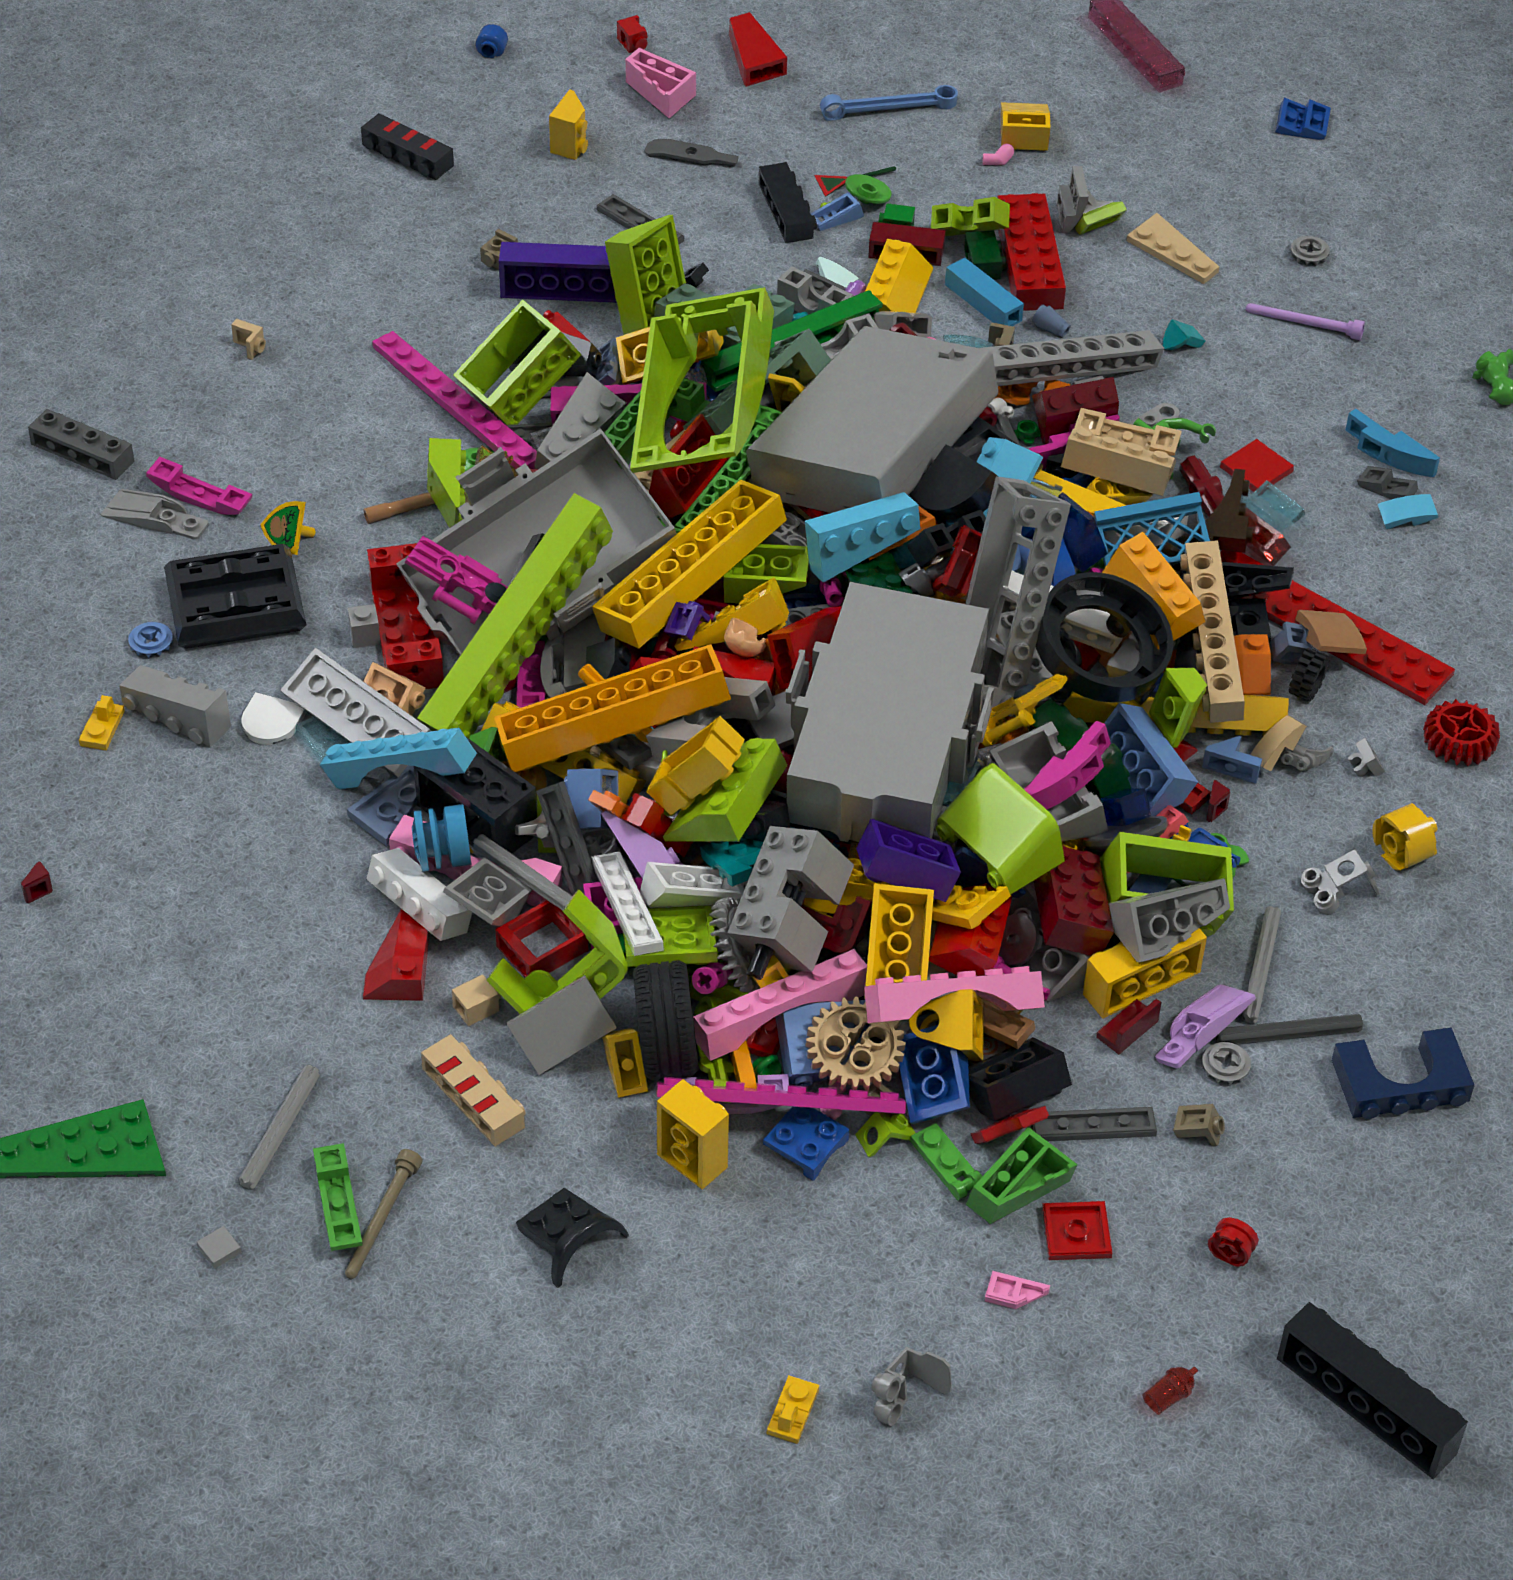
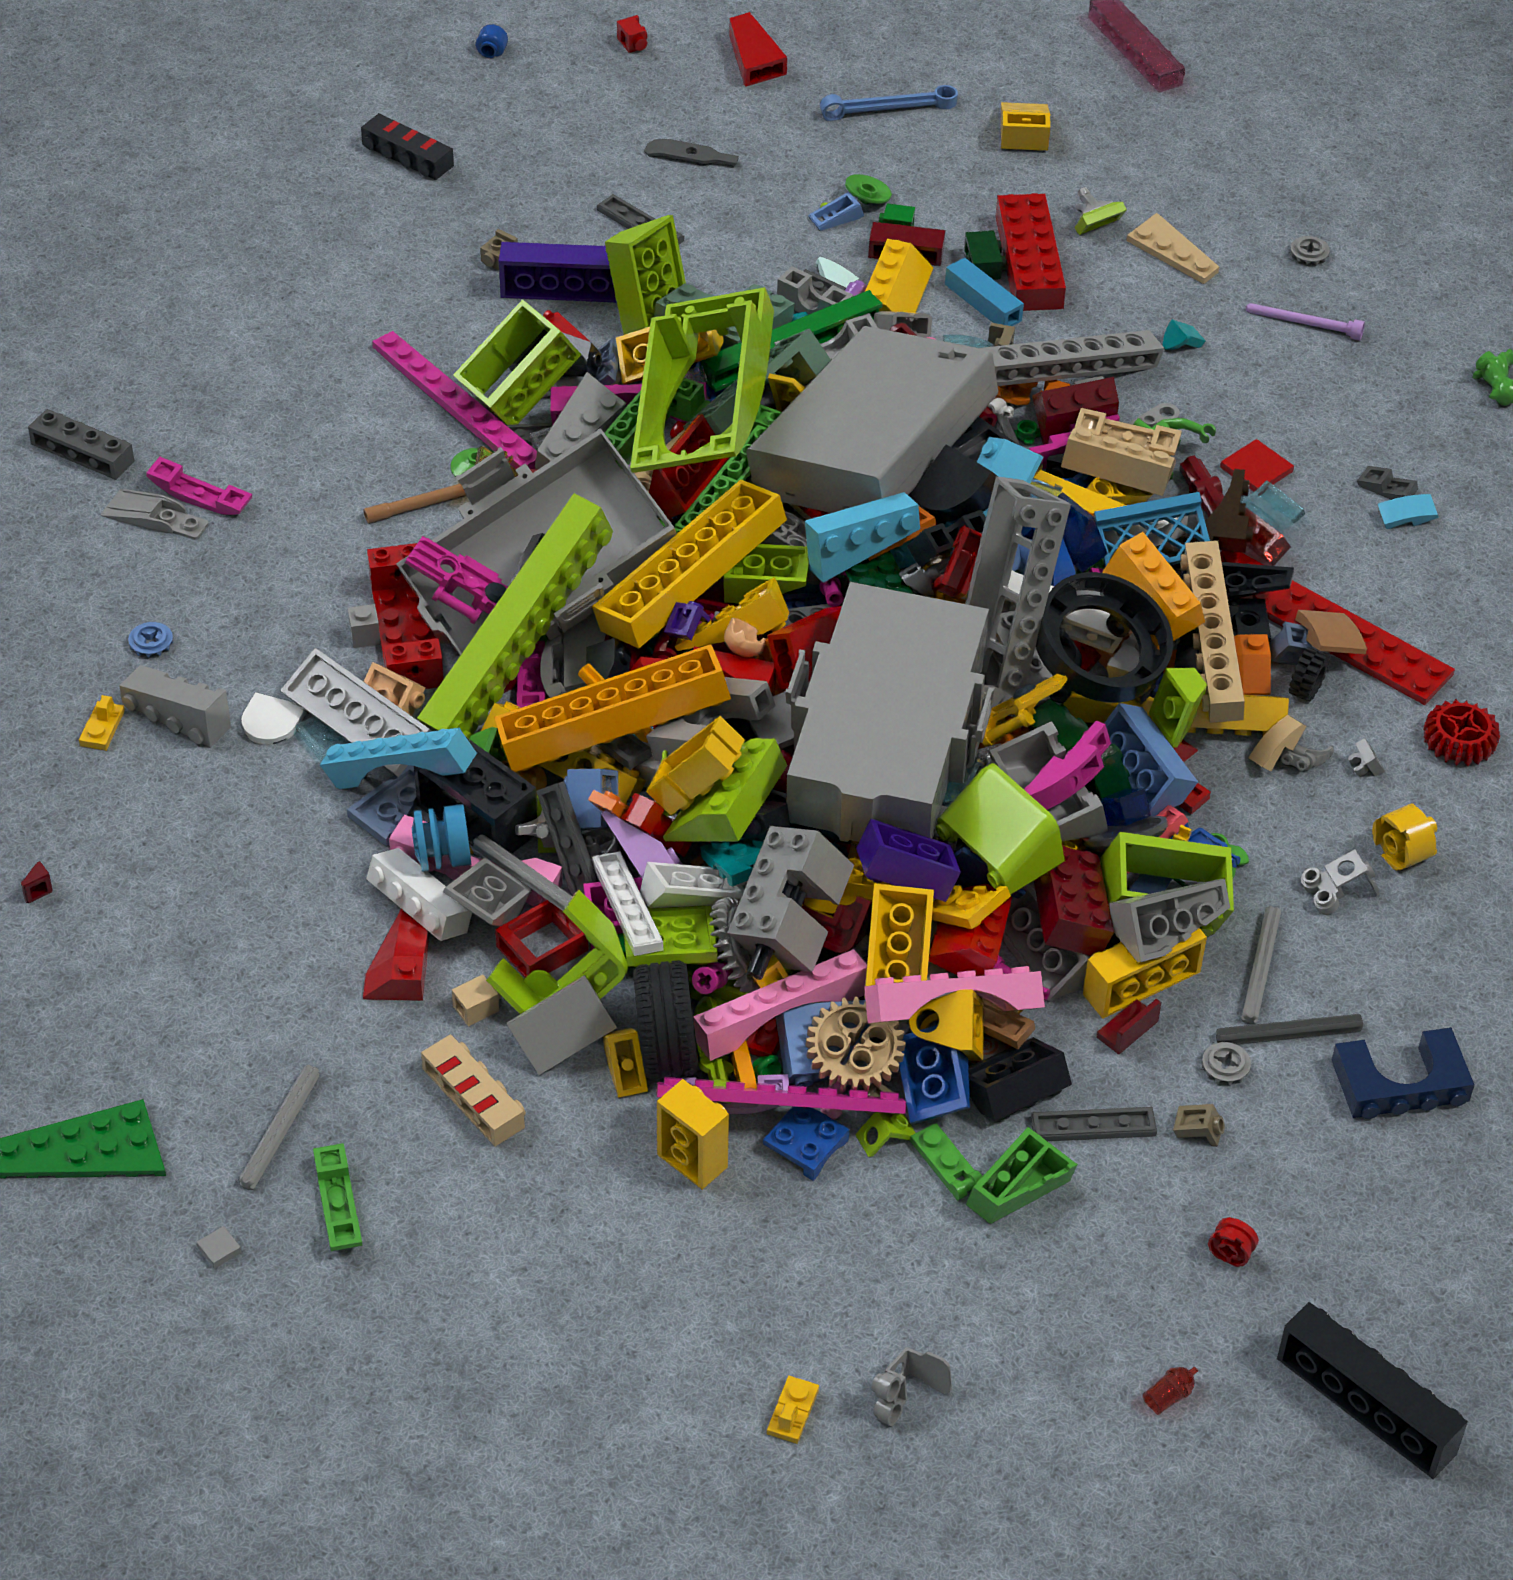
black piece [164,544,307,649] -> none
tan bracket [231,319,266,360] -> none
shield [261,501,316,555] -> none
dark tan piece [345,1149,423,1279] -> none
lime slope [427,438,466,528] -> none
black piece [516,1188,629,1288] -> none
yellow slope [549,89,588,160] -> none
bright pink wedge [625,48,696,118] -> none
black plate [684,262,709,288] -> none
black brick [759,162,817,243] -> none
dark green piece [814,166,896,197] -> none
lime arch [931,197,1010,236] -> none
red tile [971,1106,1049,1144] -> none
bright pink arm [982,144,1014,165] -> none
bright pink tile [985,1271,1050,1309] -> none
flat silver piece [999,912,1045,968] -> none
sand blue cone [1032,305,1071,338] -> none
red tile [1042,1201,1113,1260] -> none
light grey slope [1056,166,1089,233] -> none
lavender piece [1155,984,1256,1068] -> none
medium blue slope [1202,736,1262,784] -> none
dark red slope [1206,780,1230,822] -> none
blue slope [1275,97,1331,140] -> none
dark azure slope [1346,409,1440,477] -> none

